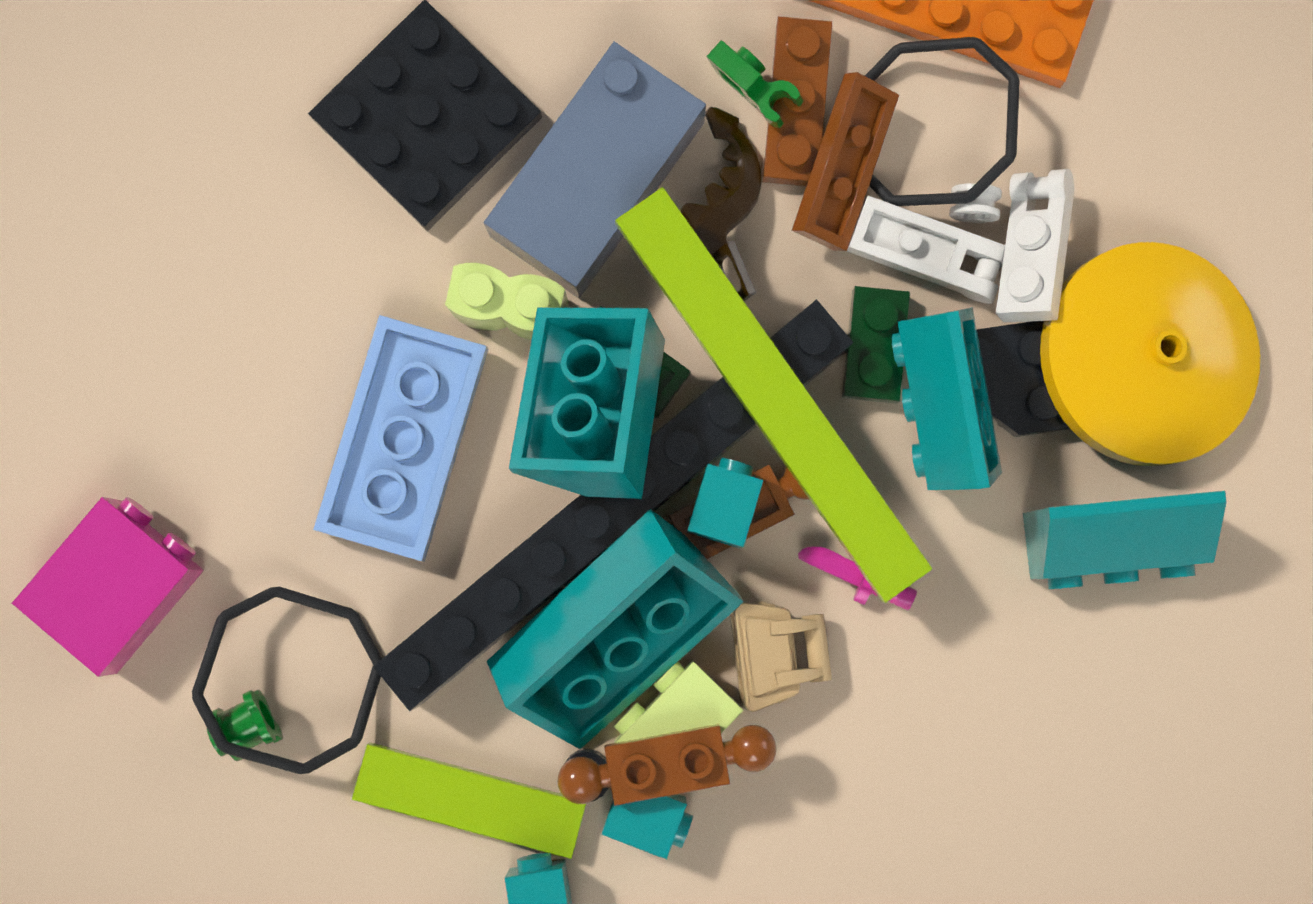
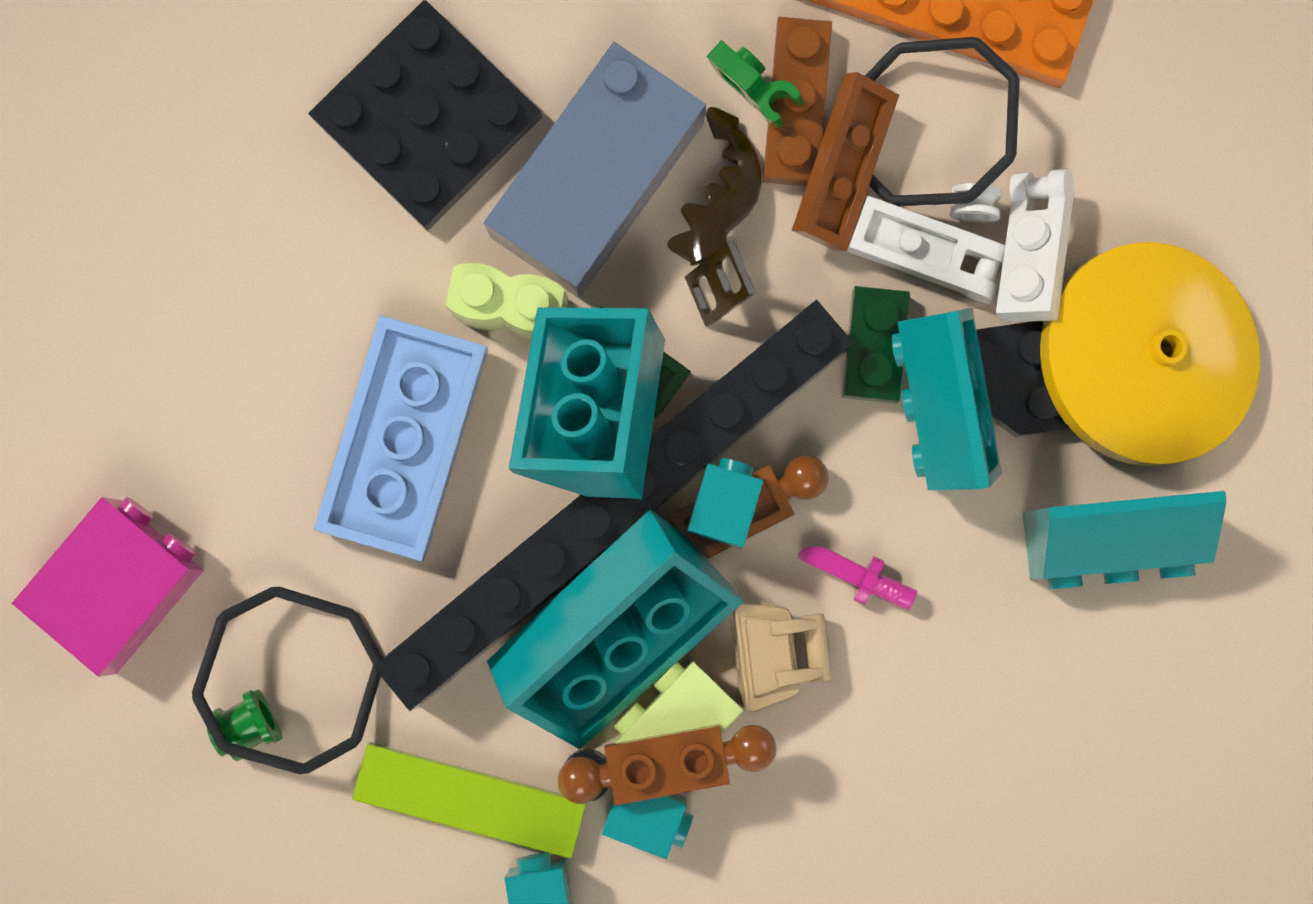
lime tile [615,187,932,603] -> none

